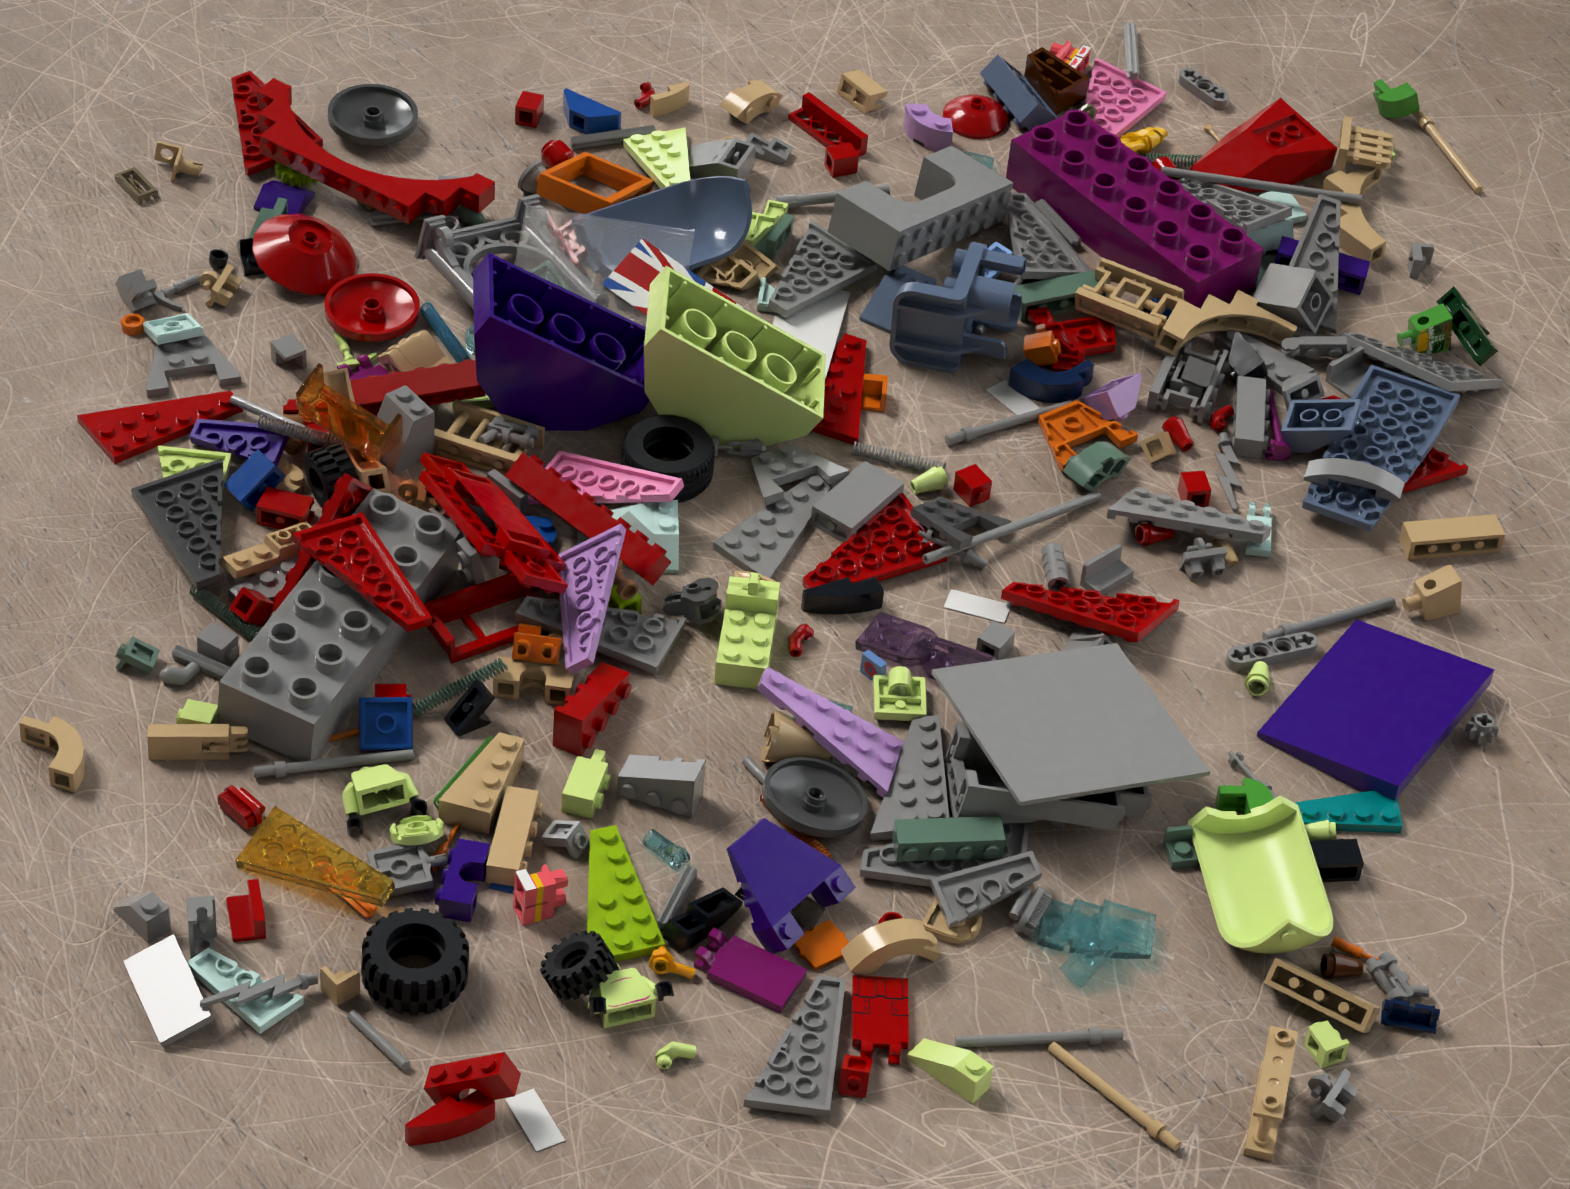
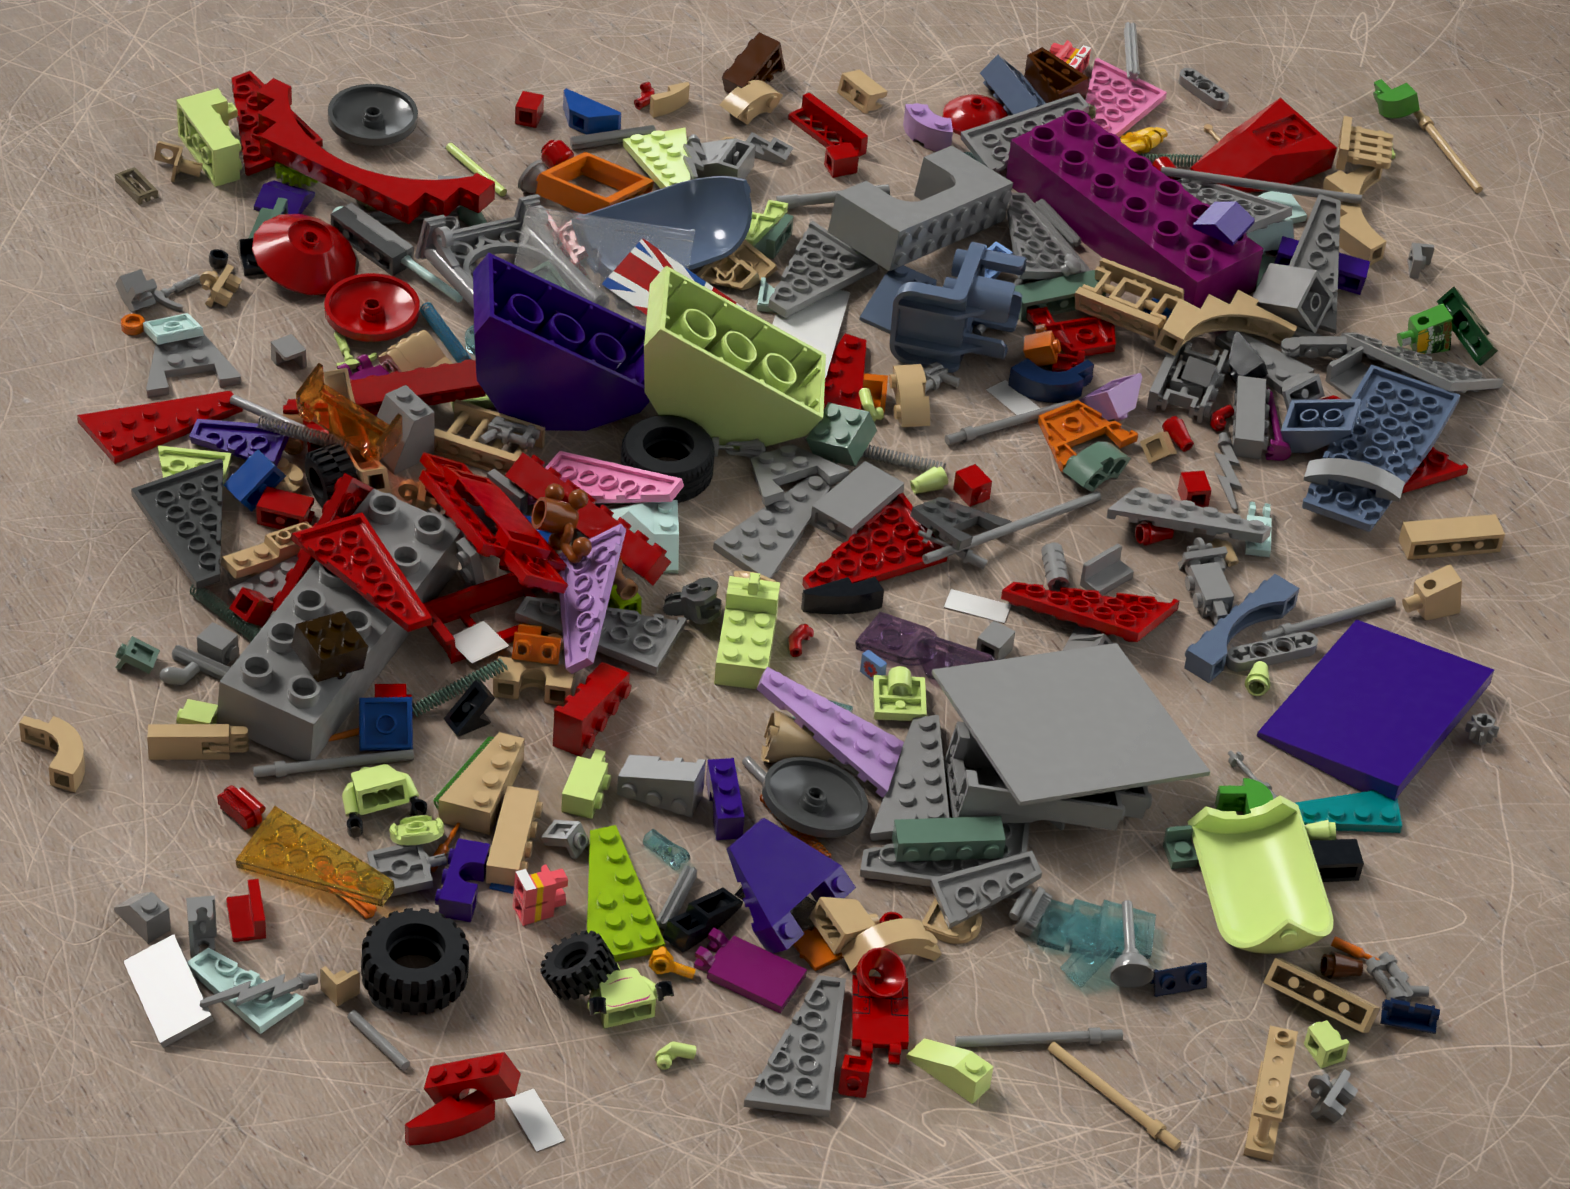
none -> yellowish green hinge [176,88,242,187]
none -> dark brown brick [291,611,369,682]
none -> piece [331,202,463,303]
none -> yellowish green bar [446,143,507,197]
none -> white sticker [453,621,509,663]
none -> dark orange wheel [531,484,592,564]
none -> light grey piece [683,134,705,179]
none -> dark purple arch [706,758,745,840]
none -> reddish brown wedge [722,32,785,93]
none -> sand green brick [806,403,877,467]
none -> tan torso [809,897,880,954]
none -> red piece [857,947,906,999]
none -> yellowish green arm [859,388,884,422]
none -> tan brick [889,364,930,427]
none -> light grey piece [923,362,961,395]
none -> light grey wing [961,93,1089,173]
none -> light grey arm [1060,253,1081,277]
none -> light grey piece [1109,900,1154,988]
none -> dark blue hinge [1149,962,1207,997]
none -> sand blue arch [1184,574,1300,683]
none -> light grey hinge [1185,562,1234,625]
none -> dark purple slope [1192,201,1255,246]

